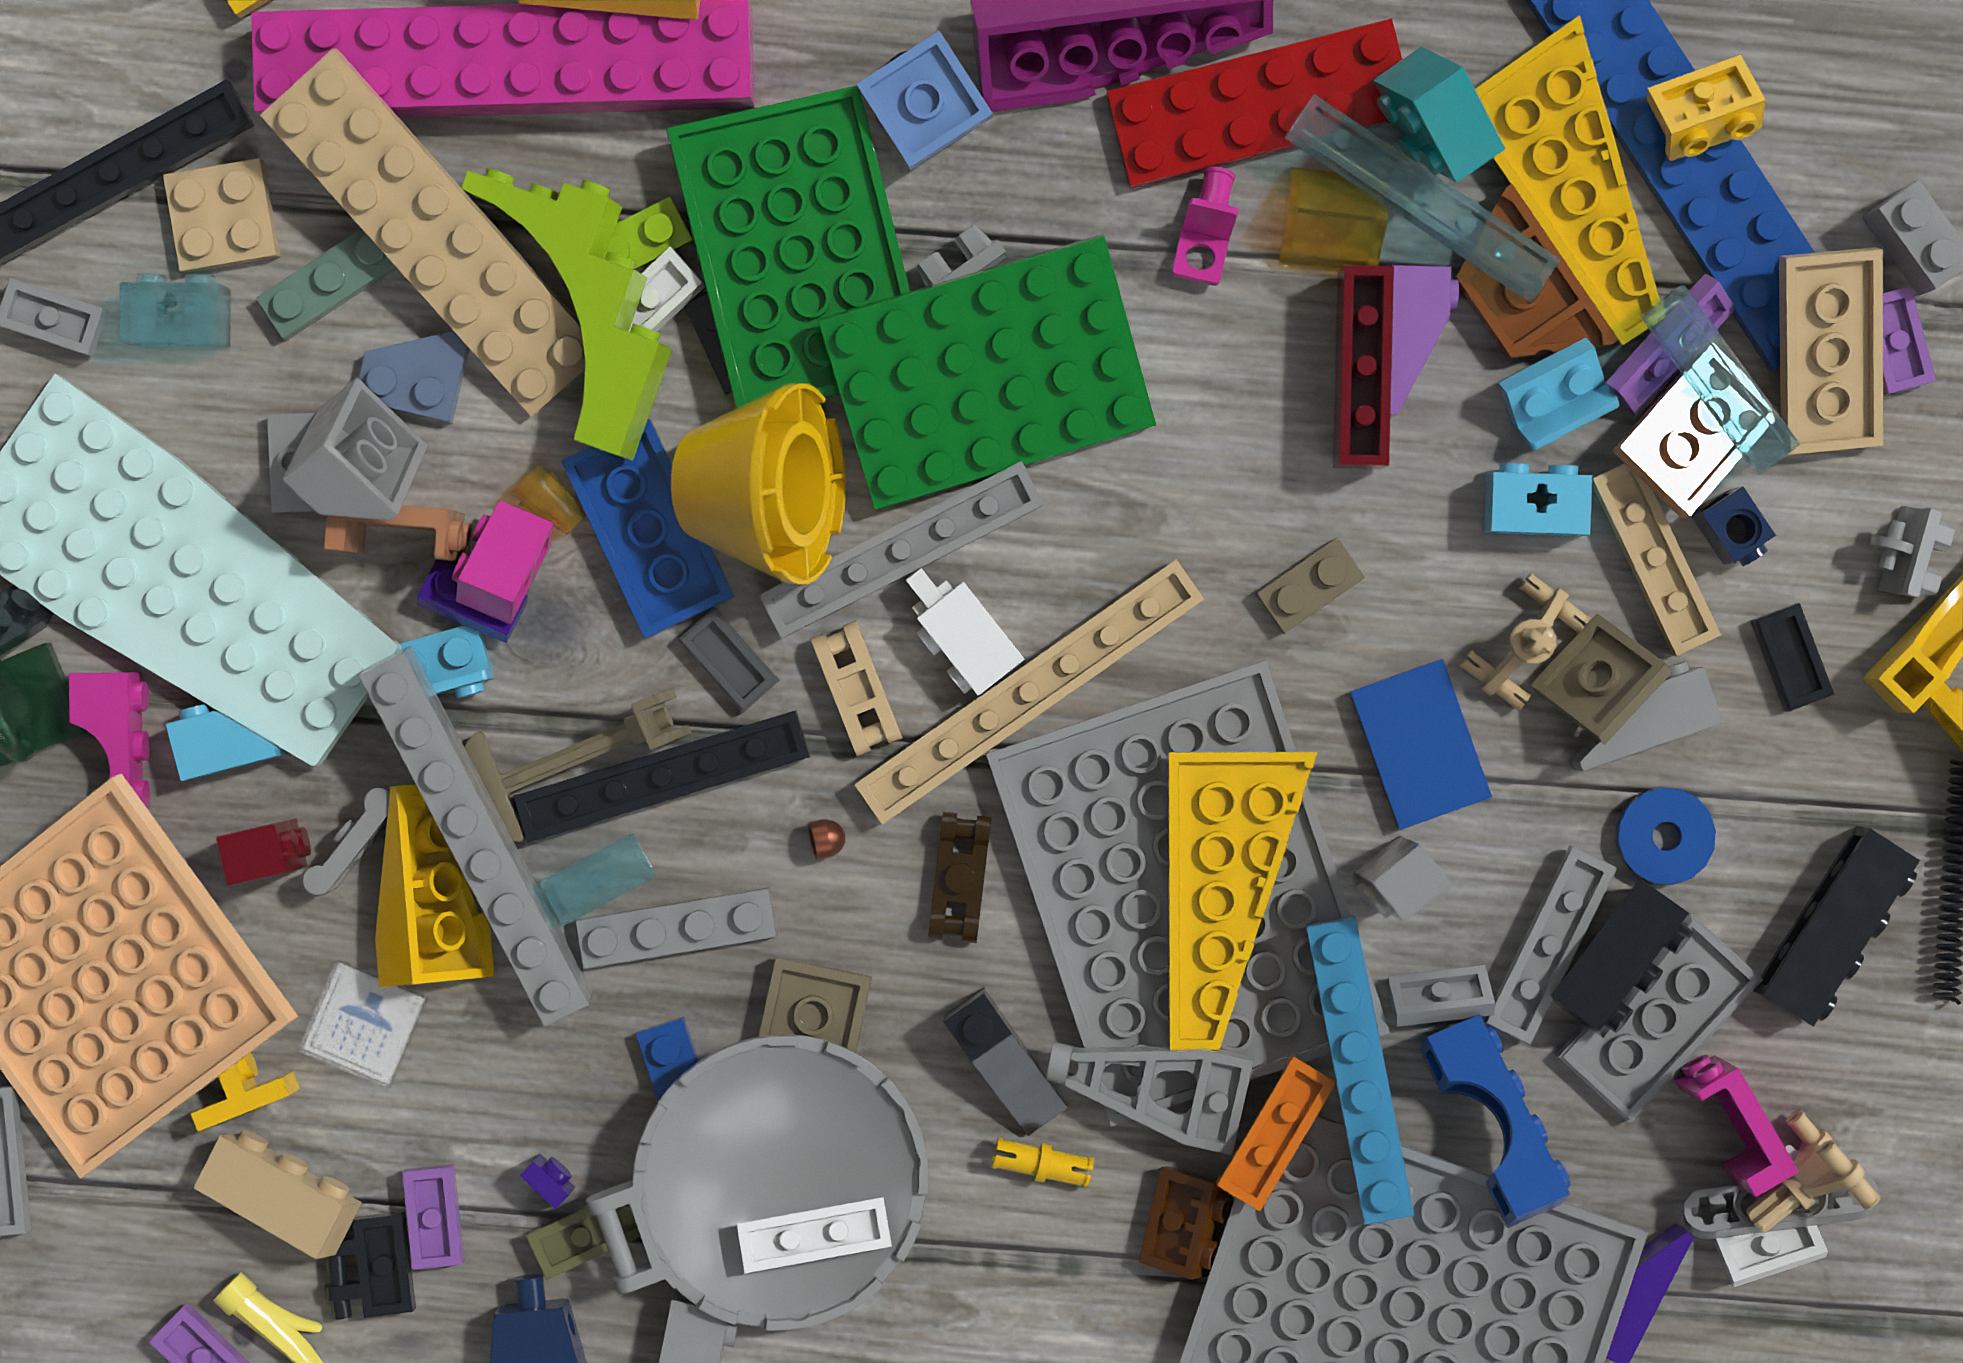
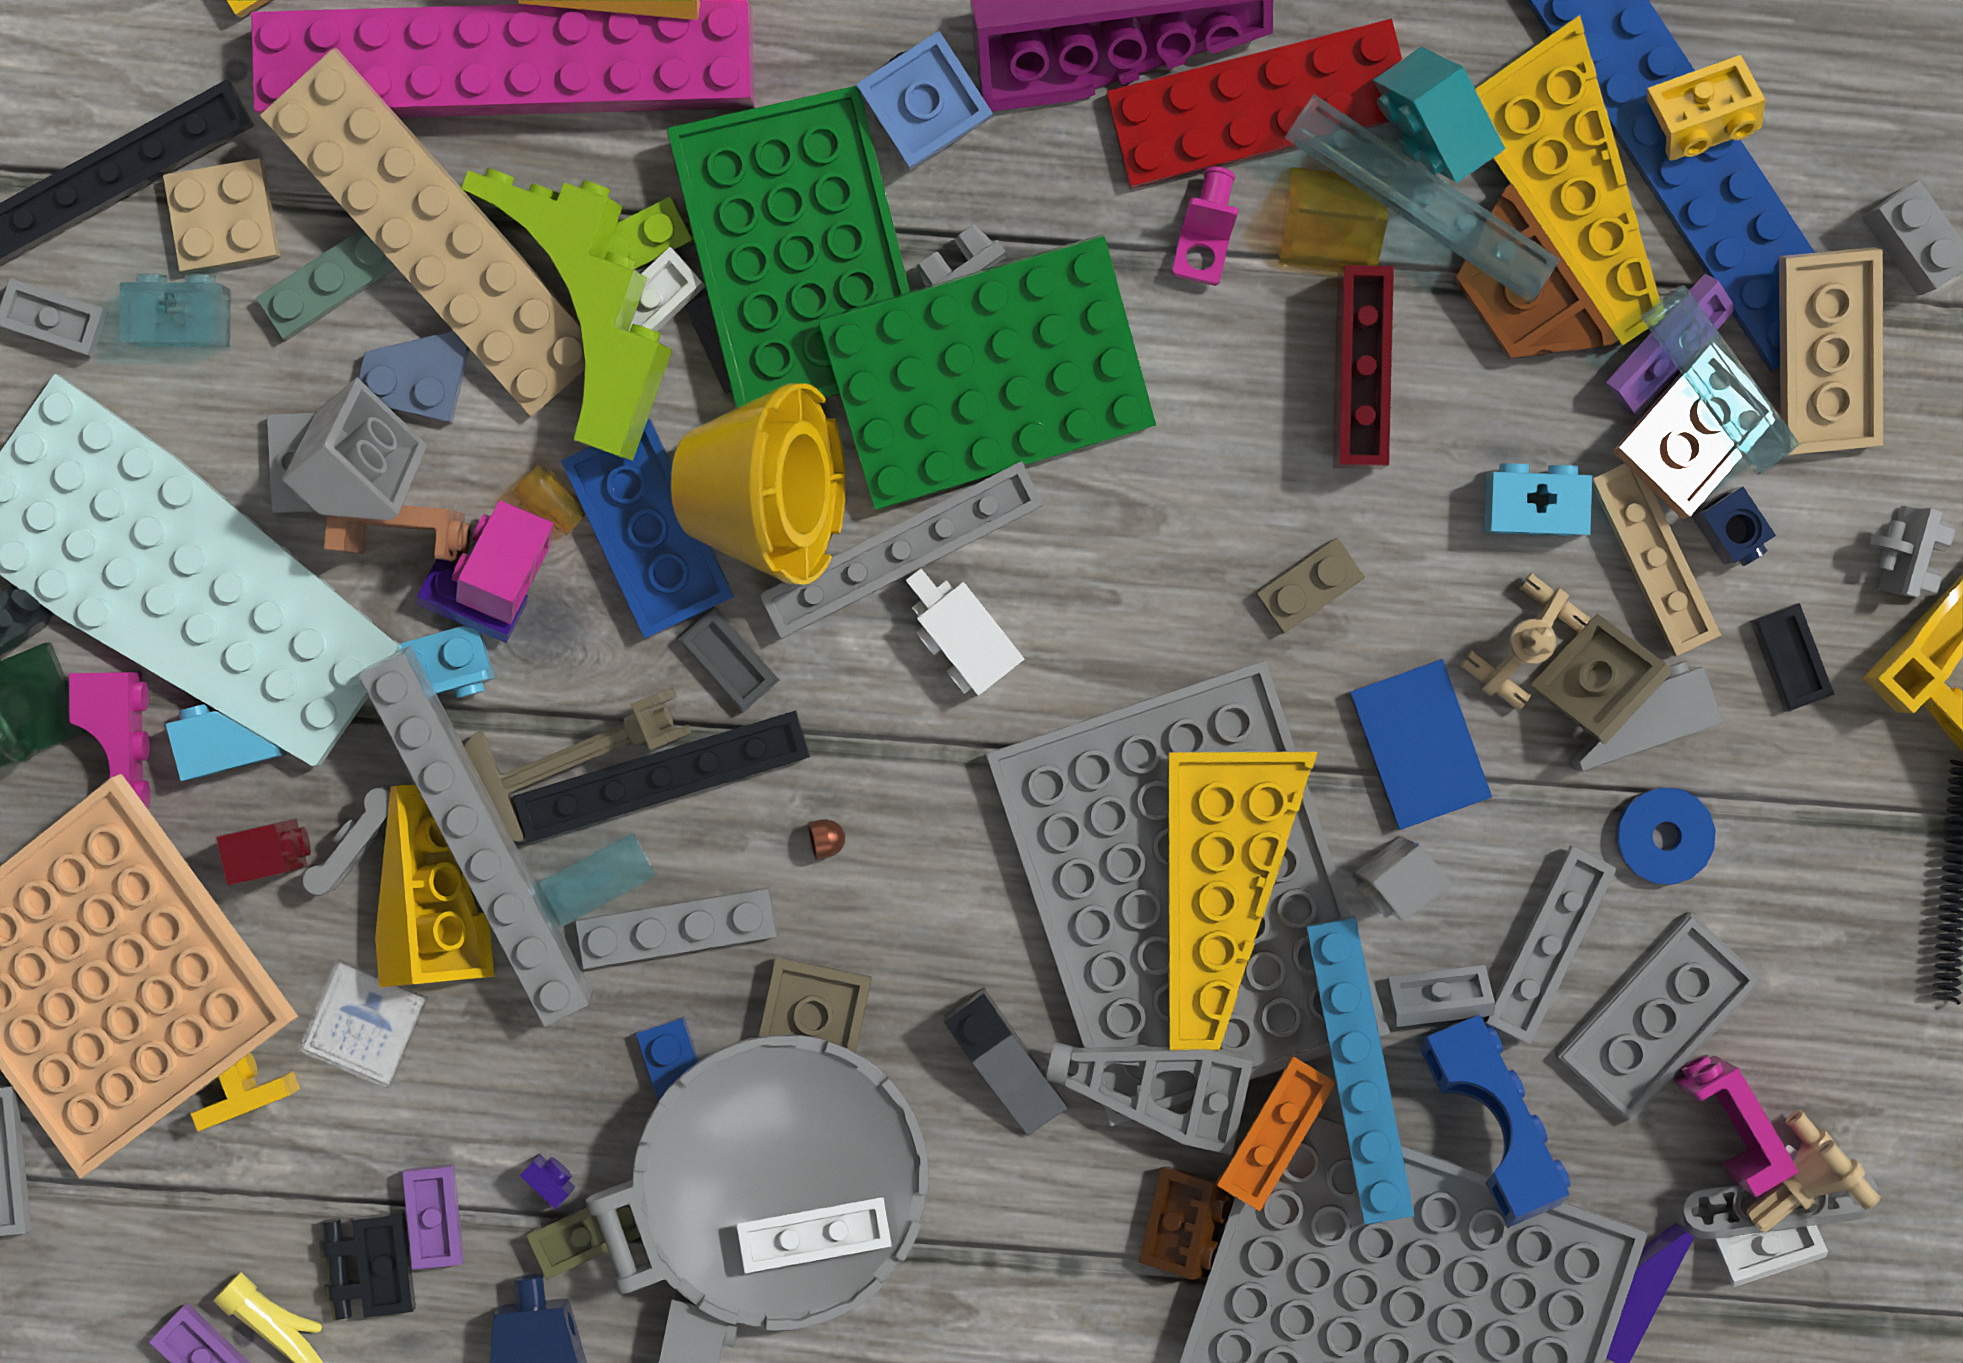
tan brick [194,1130,362,1259] -> none
tan plate [811,620,903,756] -> none
tan plate [854,559,1204,825] -> none
dark brown plate [928,811,992,943] -> none
yellow pin [991,1137,1094,1189] -> none
medium lavender slope [1390,265,1459,418] -> none
medium azure bracket [1498,338,1619,450] -> none
black brick [1551,878,1693,1038] -> none
black brick [1753,826,1920,1027] -> none
medium lavender plate [1883,286,1936,396] -> none

